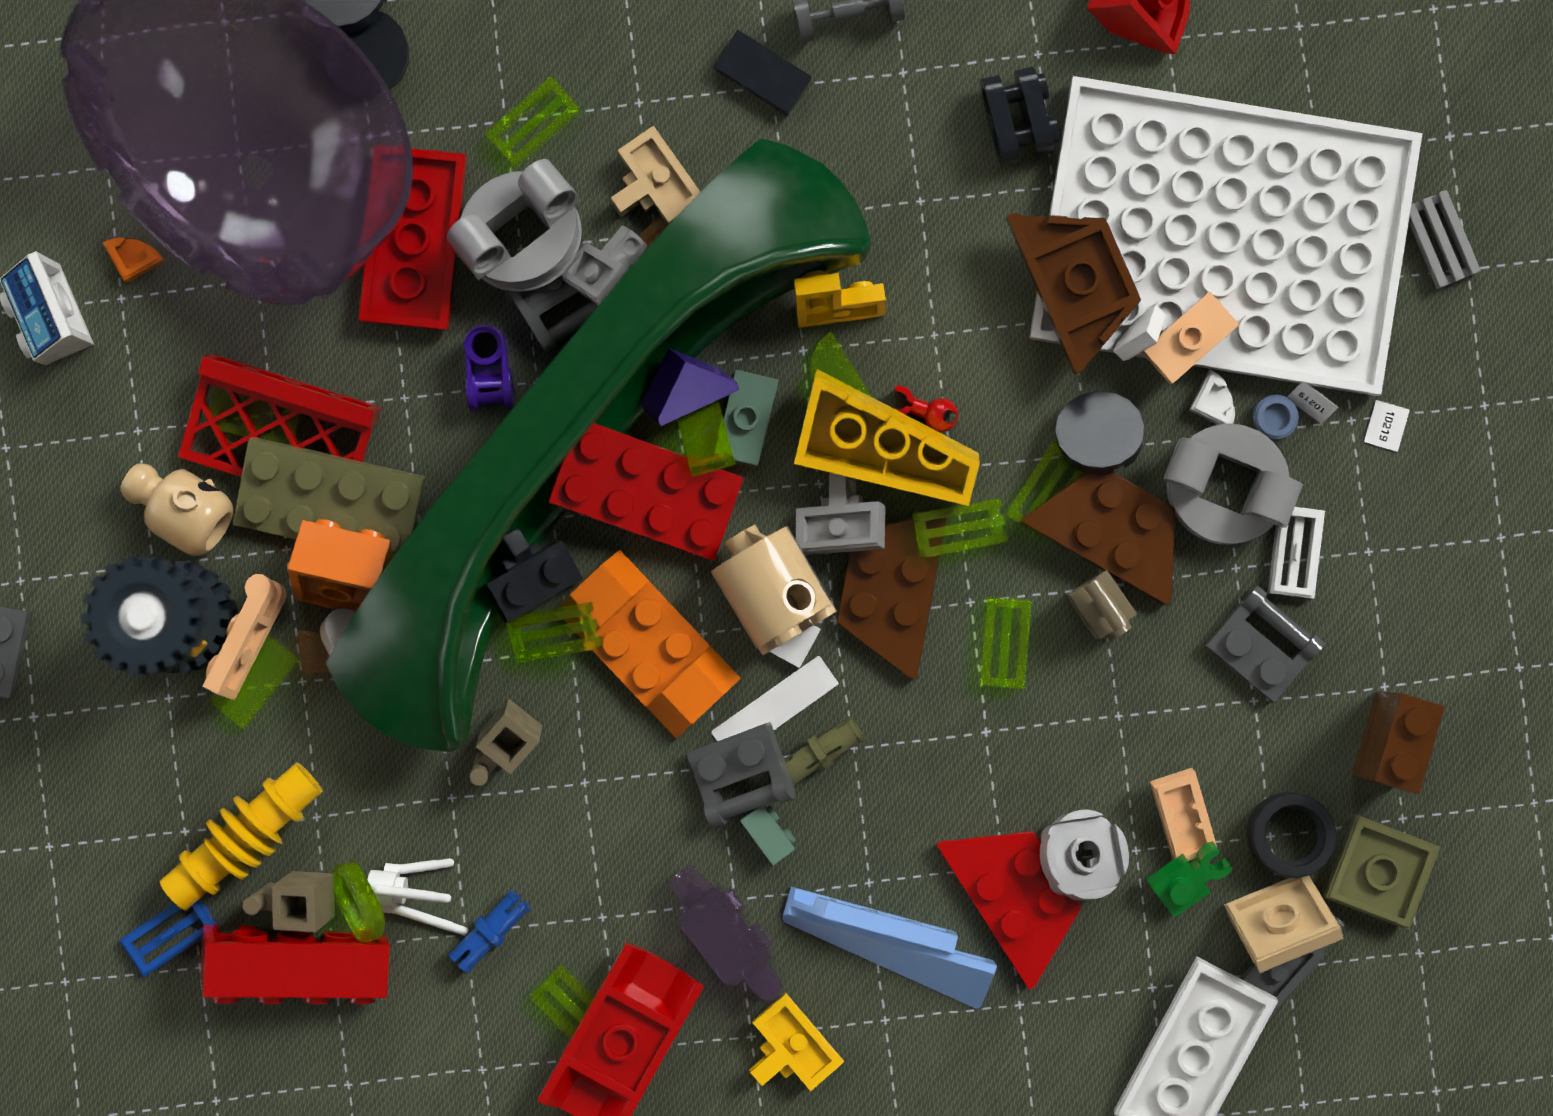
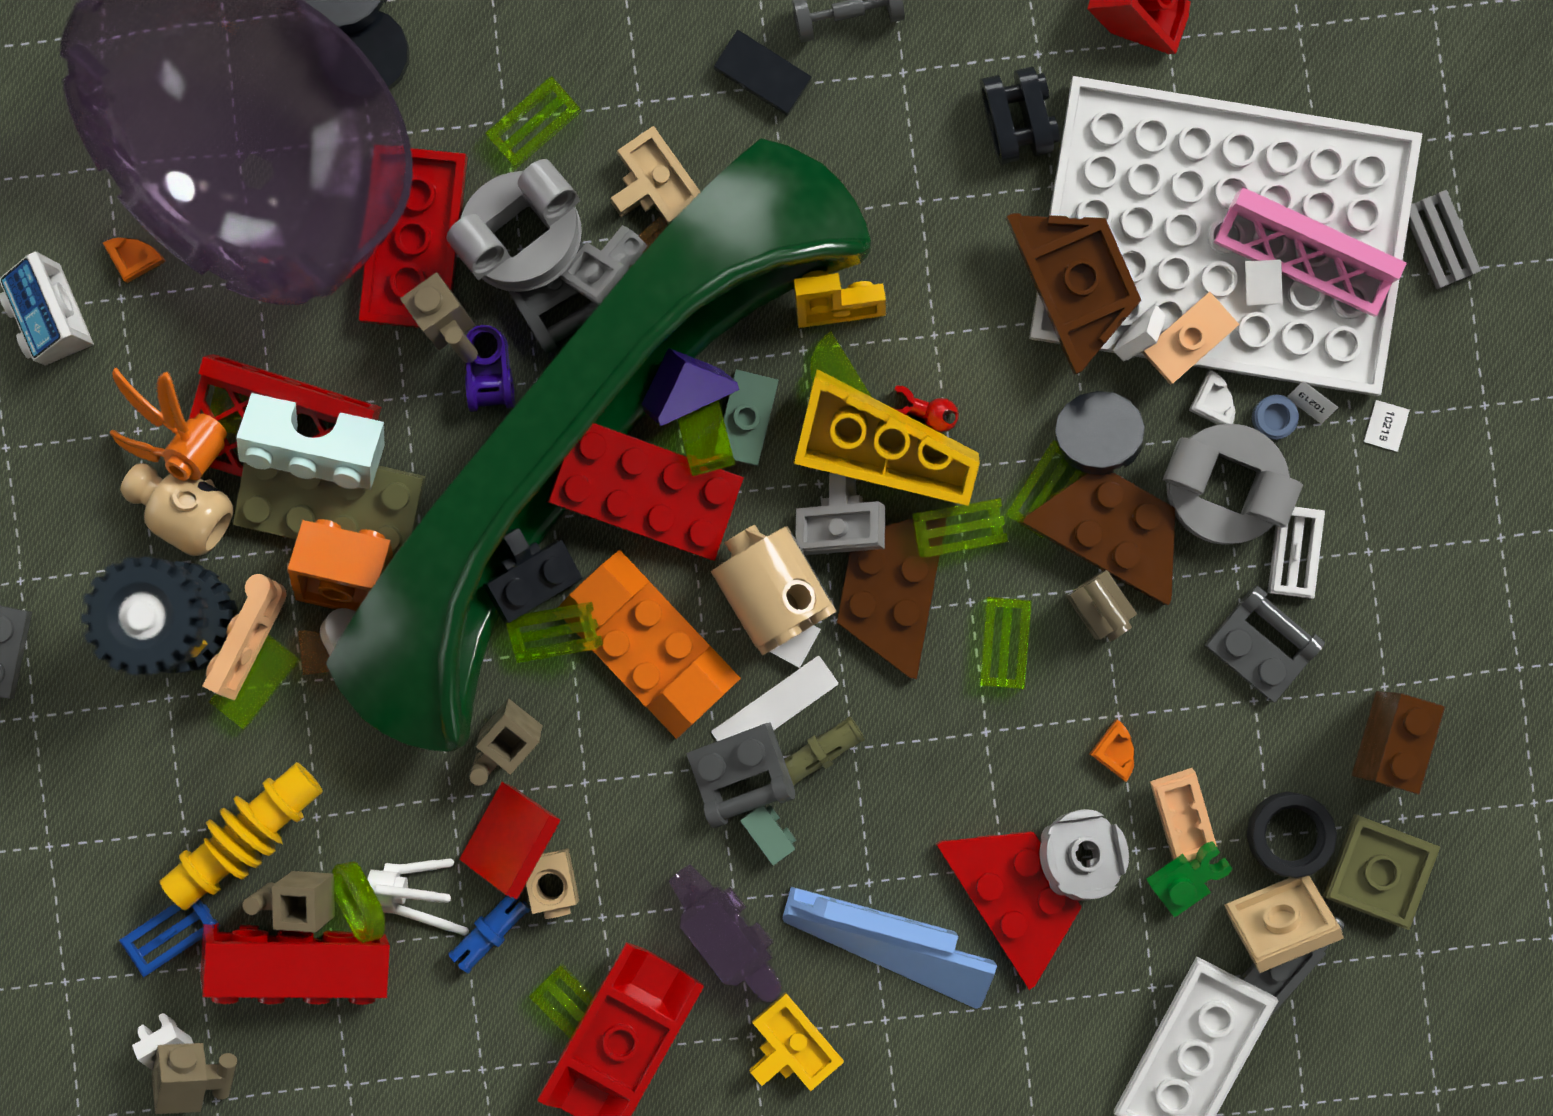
none -> orange plant [110,368,227,481]
none -> white tile [132,1013,193,1070]
none -> dark tan brick [152,1043,237,1114]
none -> light aqua arch [236,393,385,490]
none -> dark tan brick [400,272,478,363]
none -> red tile [459,782,561,899]
none -> tan brick [526,848,579,919]
none -> orange tile [1089,719,1134,782]
none -> bright pink fence [1213,187,1407,317]
none -> white sticker [1245,259,1283,306]

